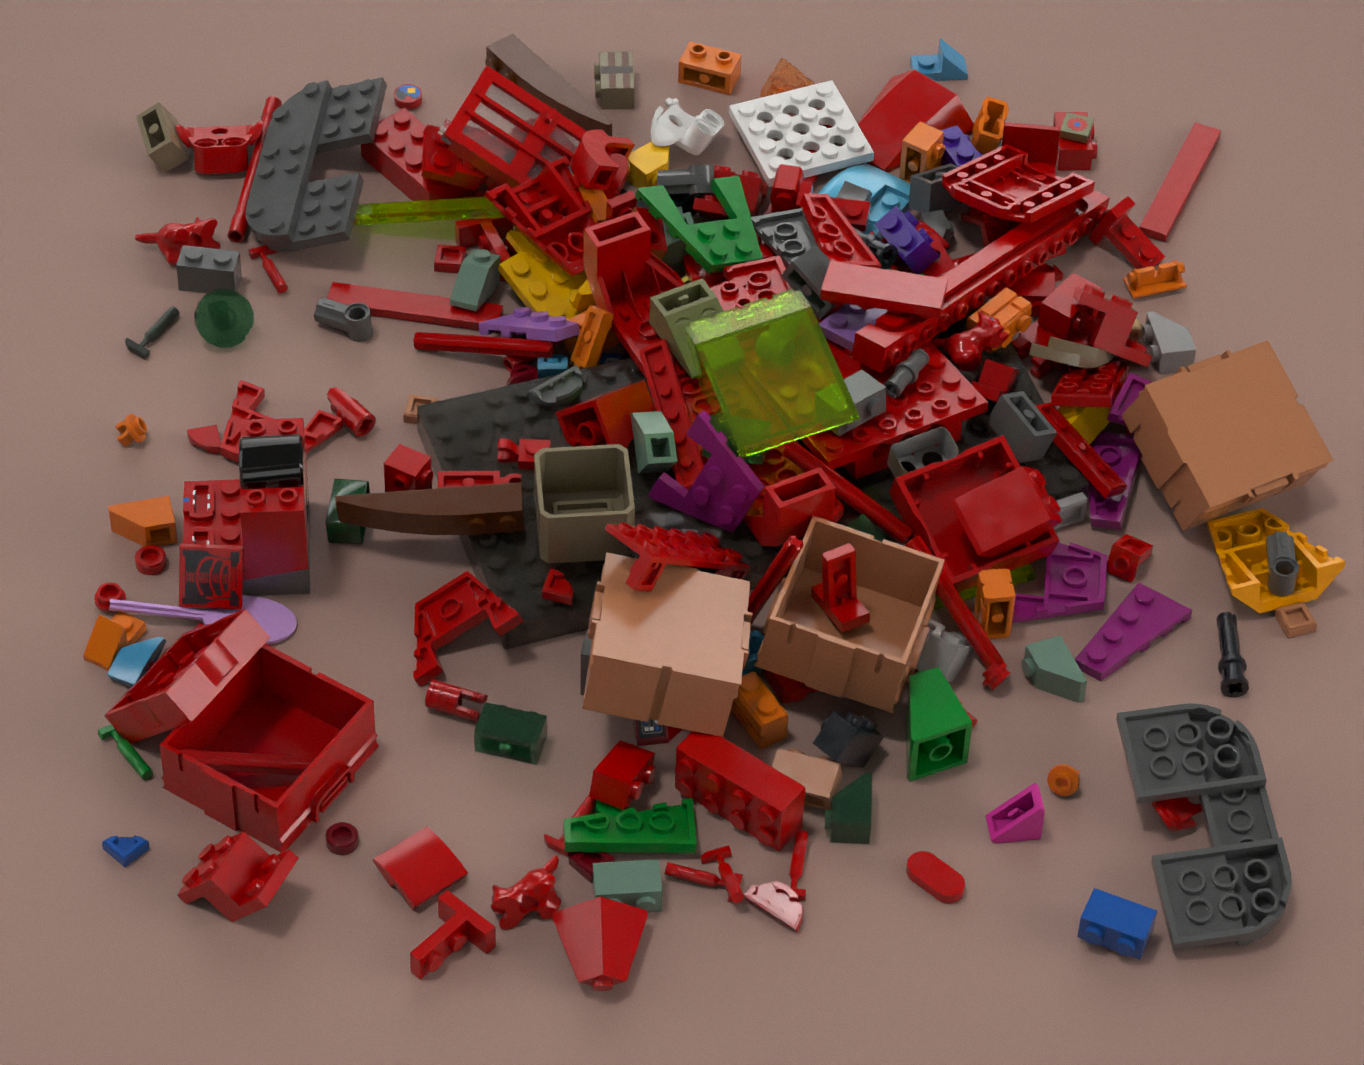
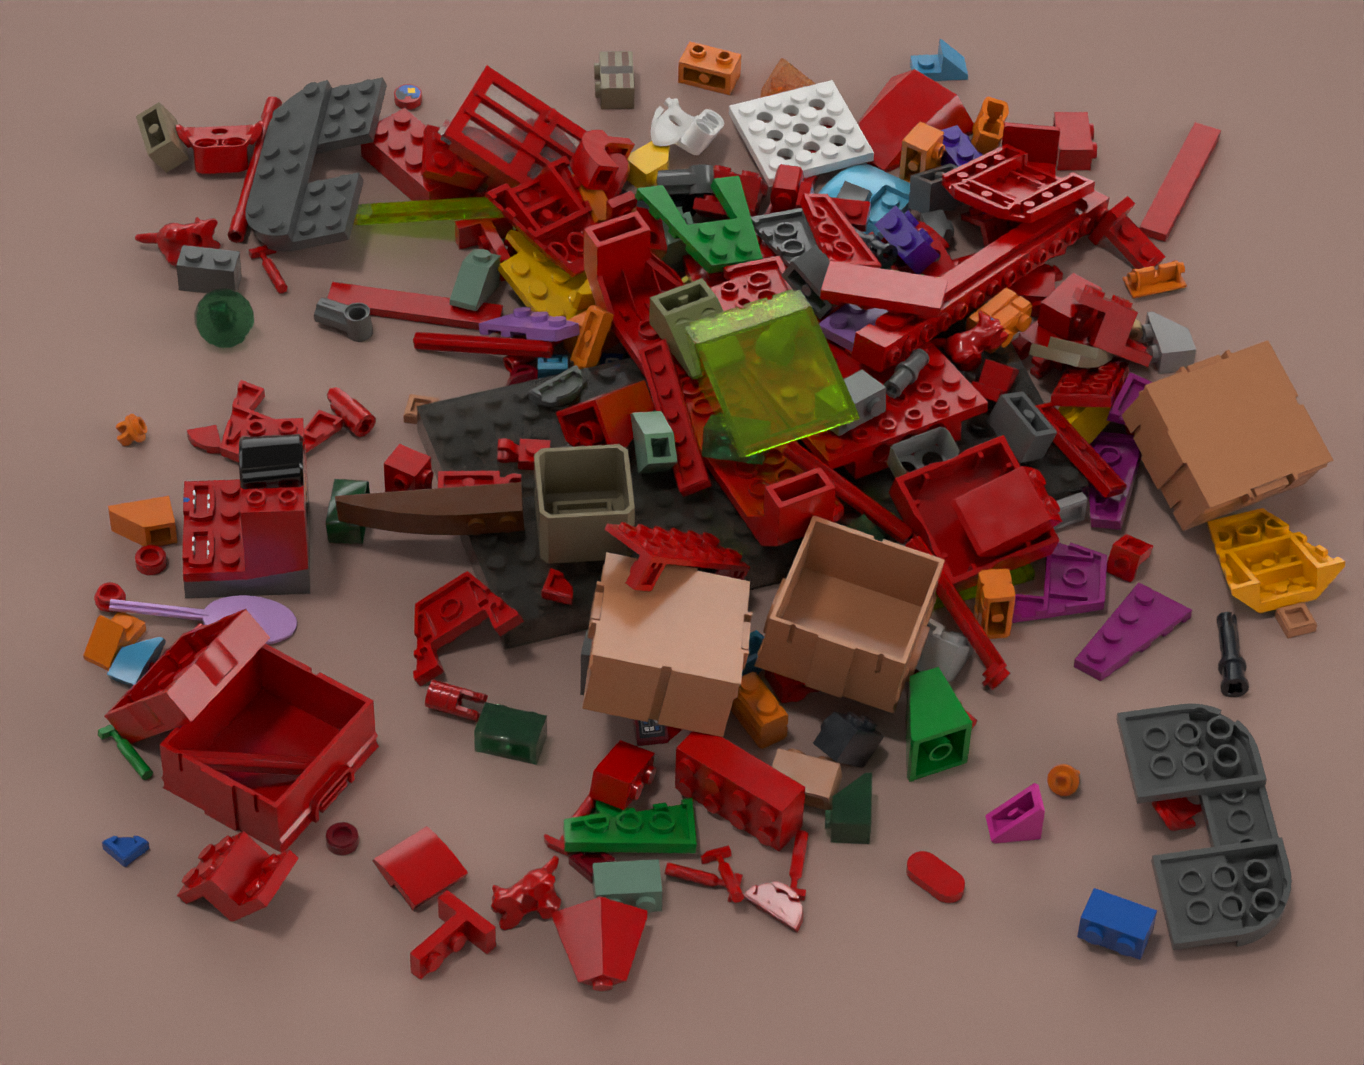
pearl dark grey piece [125,306,180,360] -> none
tile [179,543,244,609] -> none
red tile [434,244,466,274] -> none
slope [485,34,612,136] -> none
magenta wing [648,410,765,533] -> none
red axle [748,536,804,625] -> none
red bracket [811,543,870,633] -> none
sand green slope [1021,635,1087,703] -> none
olive tile [1060,112,1094,143] -> none
dark grey piece [1266,531,1299,596] -> none

